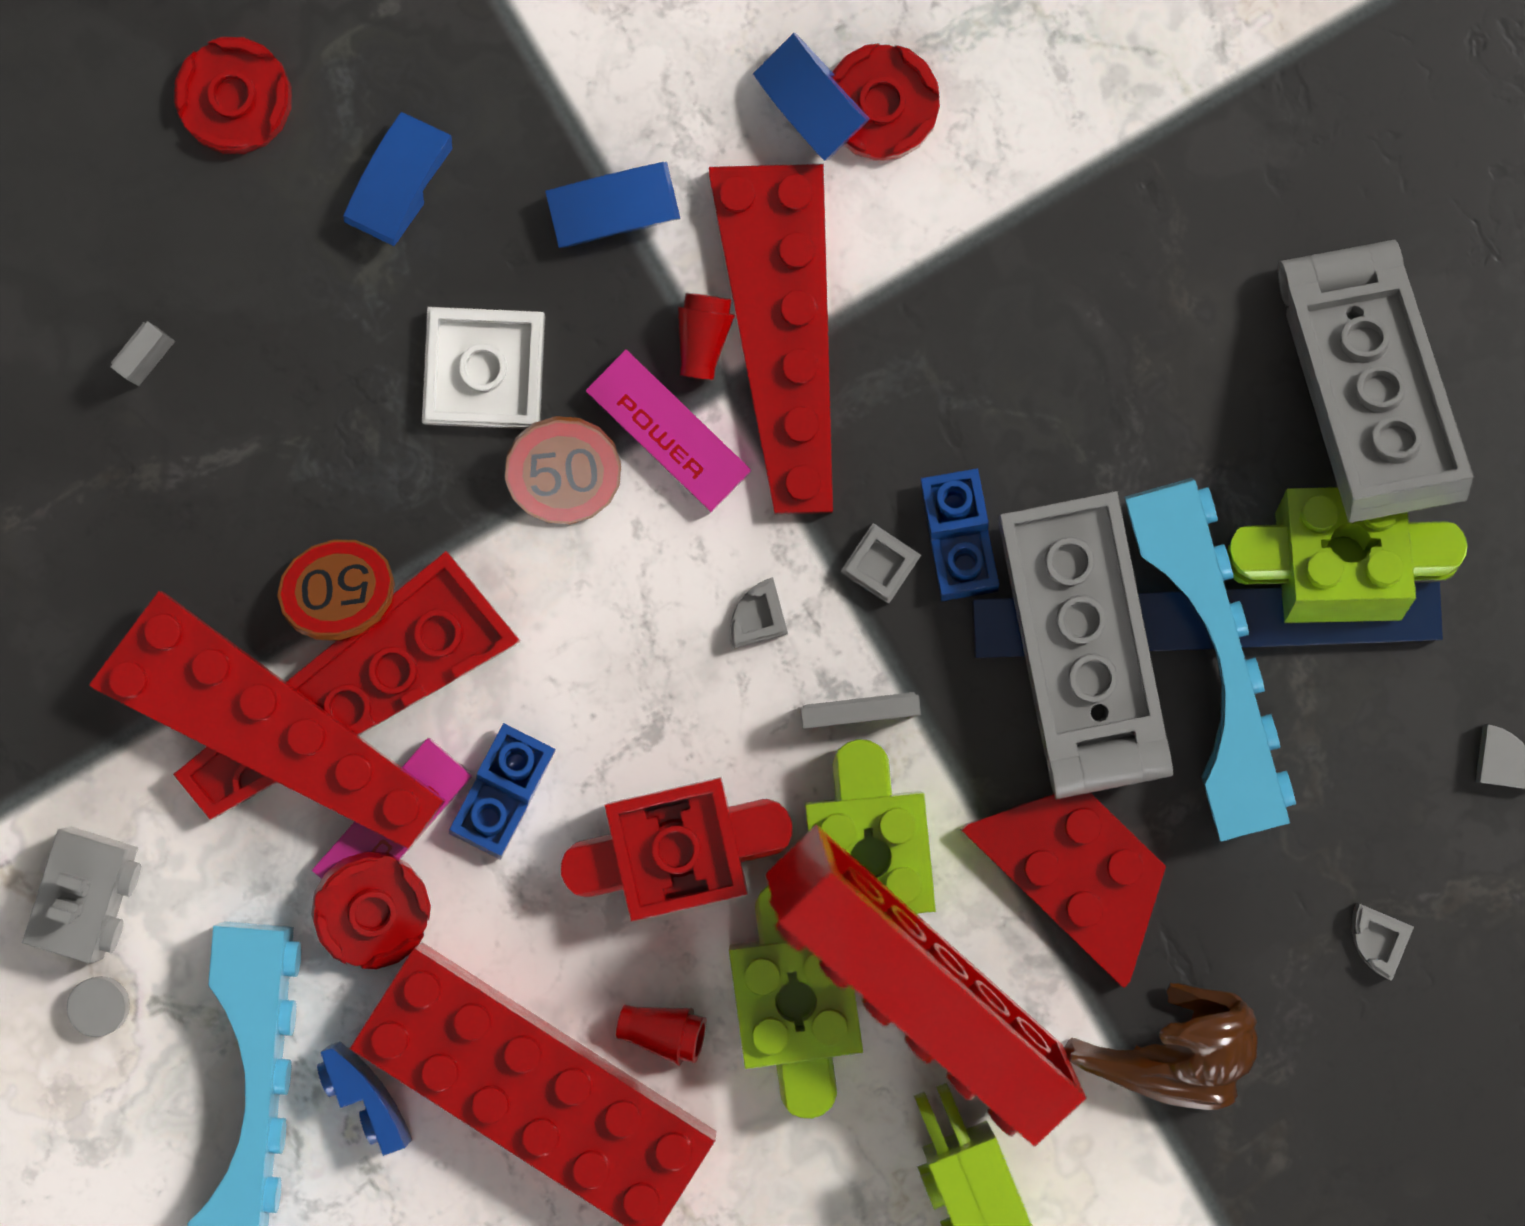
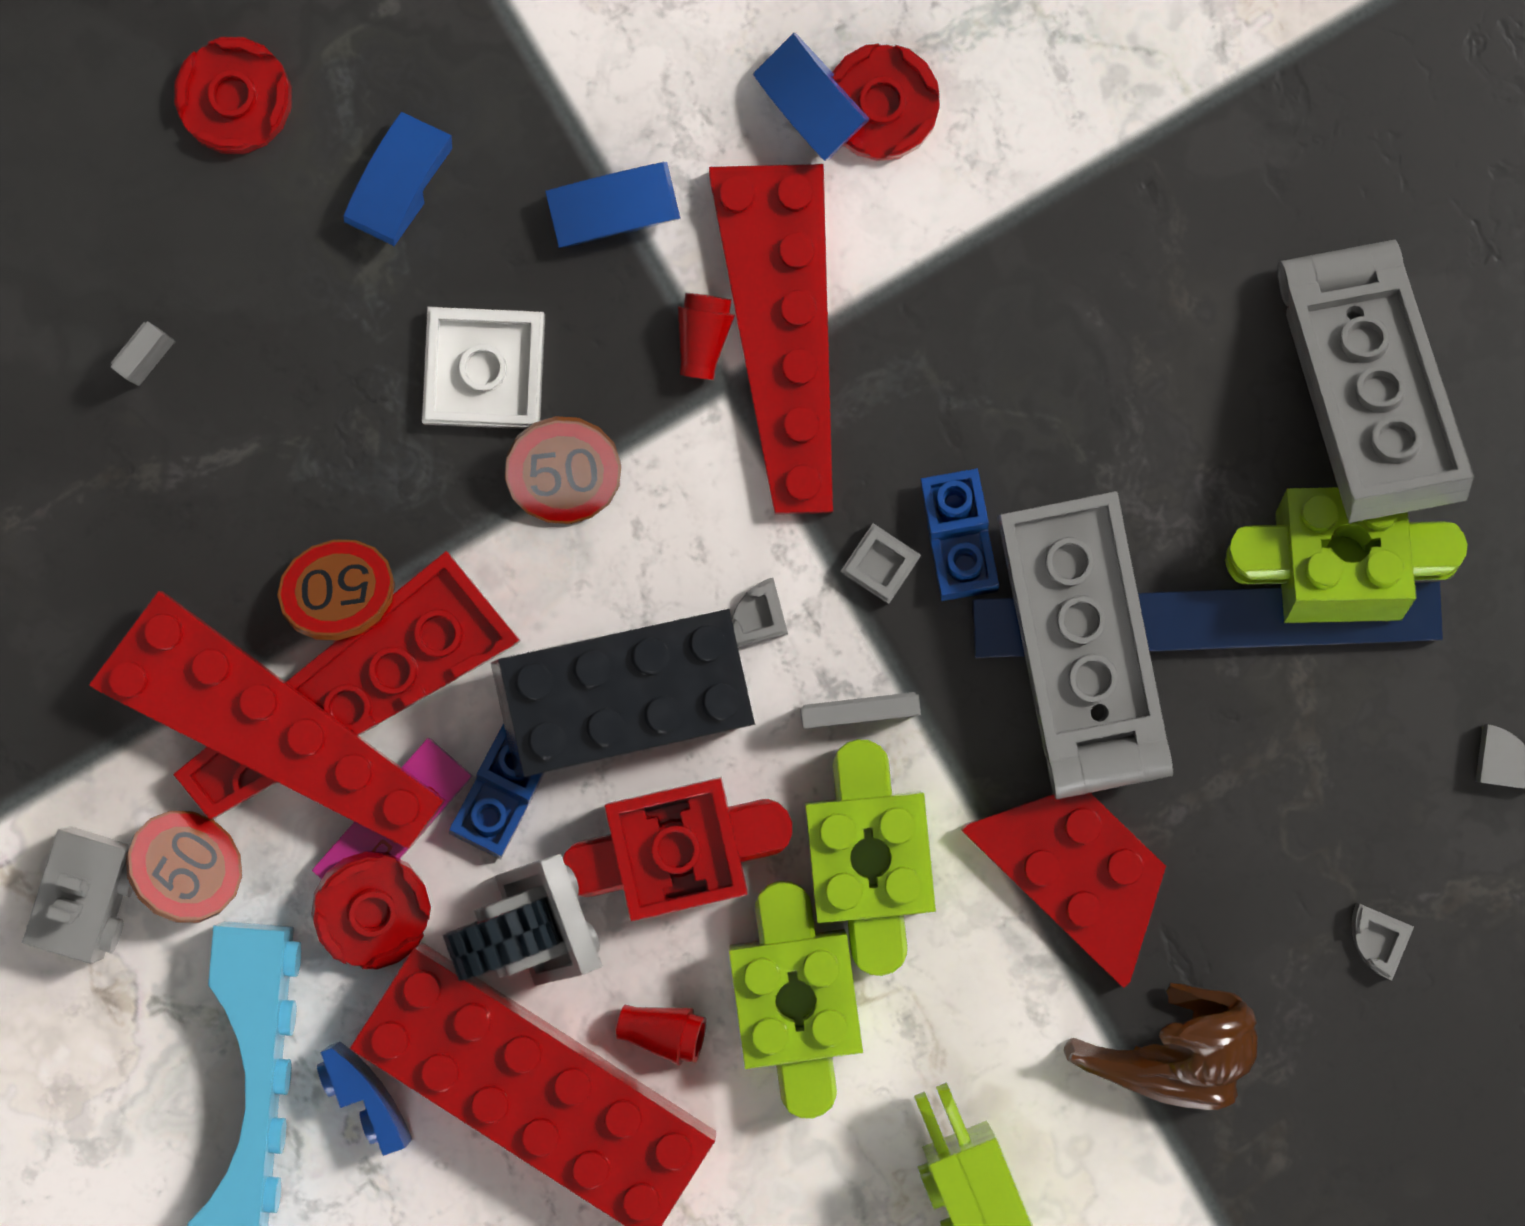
light grey tile [67,976,130,1037] -> none
dark pink tile [586,349,752,513] -> none
red brick [766,824,1087,1147] -> none
medium azure arch [1124,478,1296,841] -> none
none -> piece [126,811,242,923]
none -> plate [443,854,603,986]
none -> black brick [490,609,755,778]

